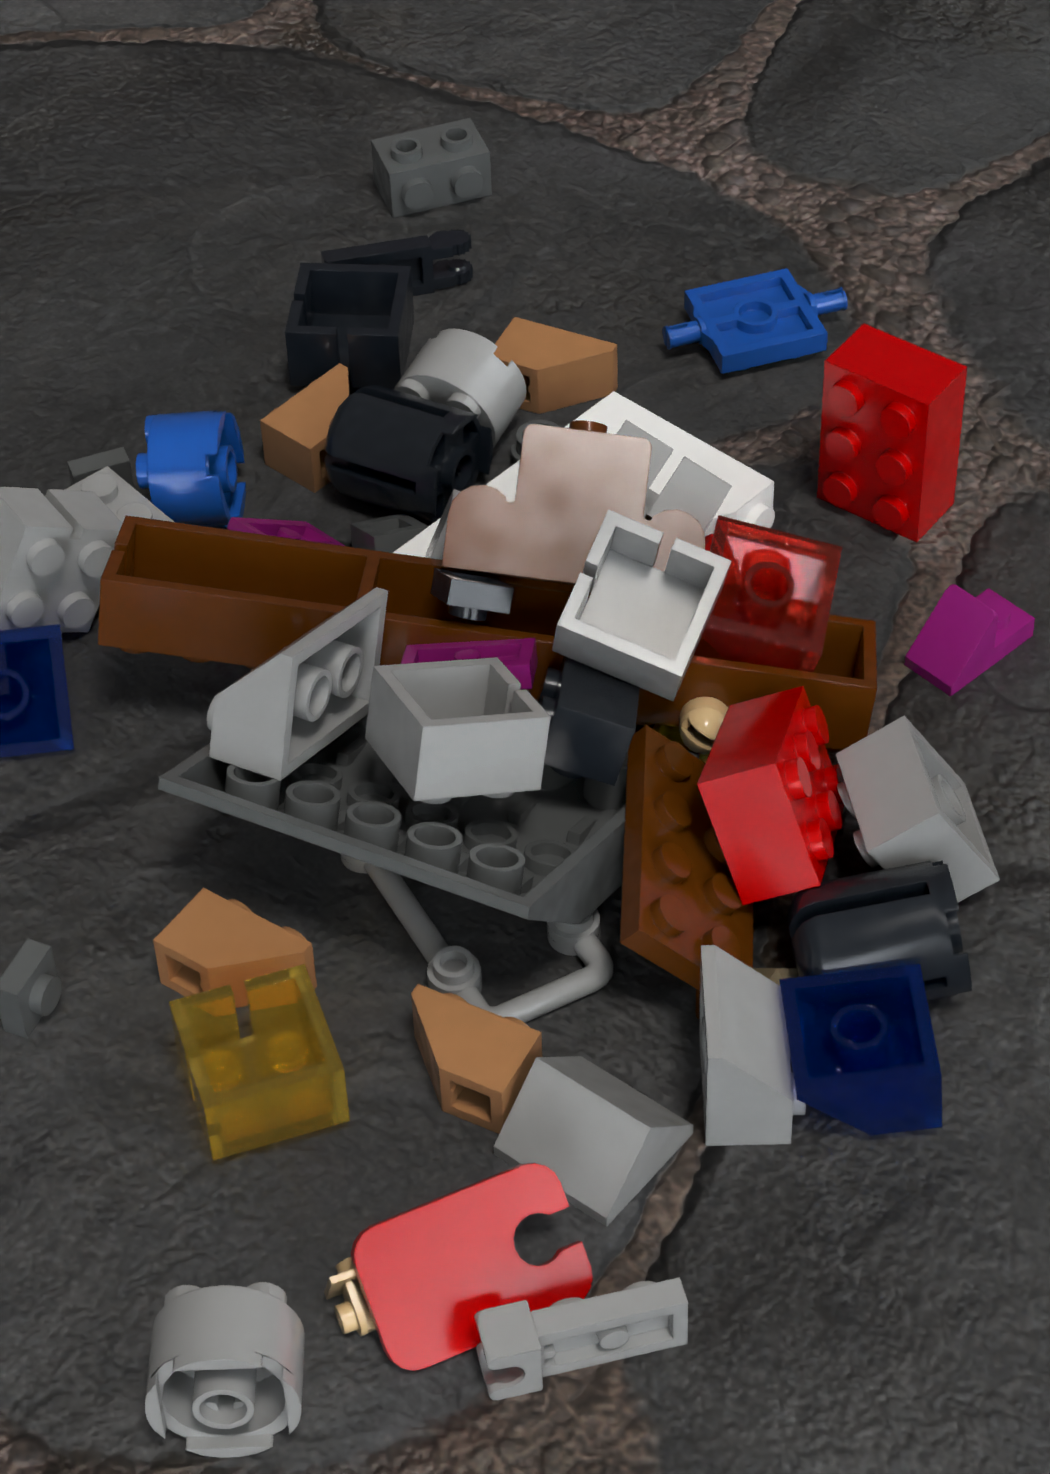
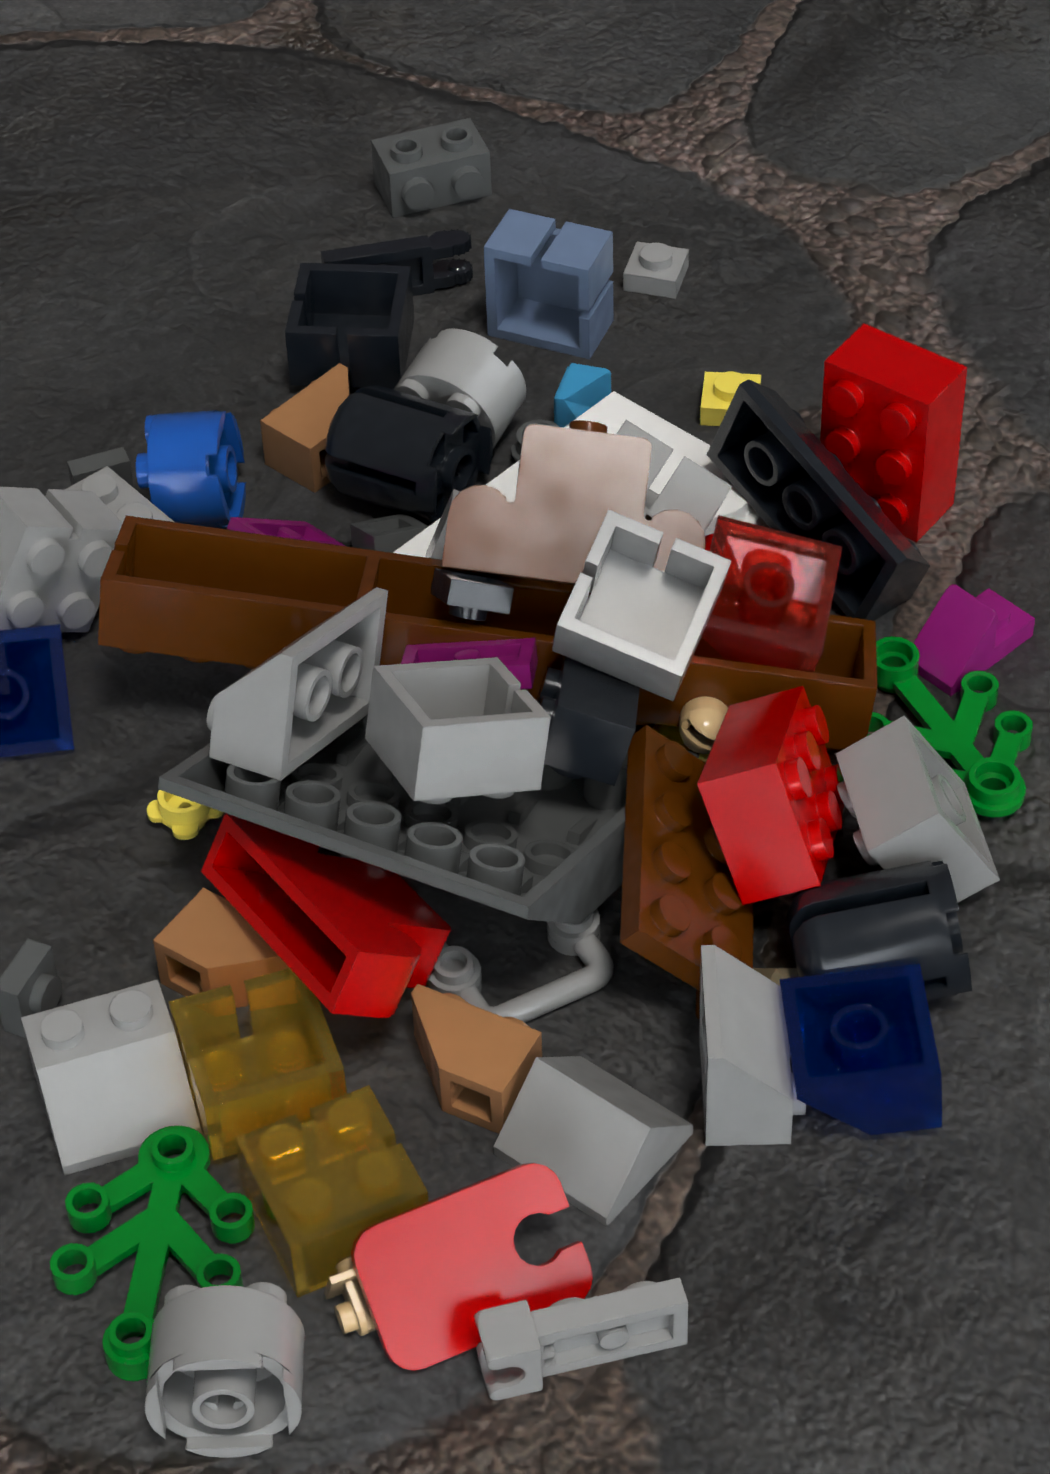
medium nougat slope [494,317,618,414] -> none
blue plate [662,268,848,374] -> none
none -> light grey slope [21,979,202,1176]
none -> green plant [50,1126,255,1381]
none -> light yellow plate [147,790,224,840]
none -> red brick [201,813,451,1018]
none -> clear yellow piece [235,1085,429,1298]
none -> sand blue piece [484,209,614,359]
none -> dark azure slope [554,363,611,428]
none -> light grey plate [623,241,689,299]
none -> light yellow plate [700,371,761,426]
none -> black slope [706,379,930,621]
none -> green plant [867,636,1033,817]

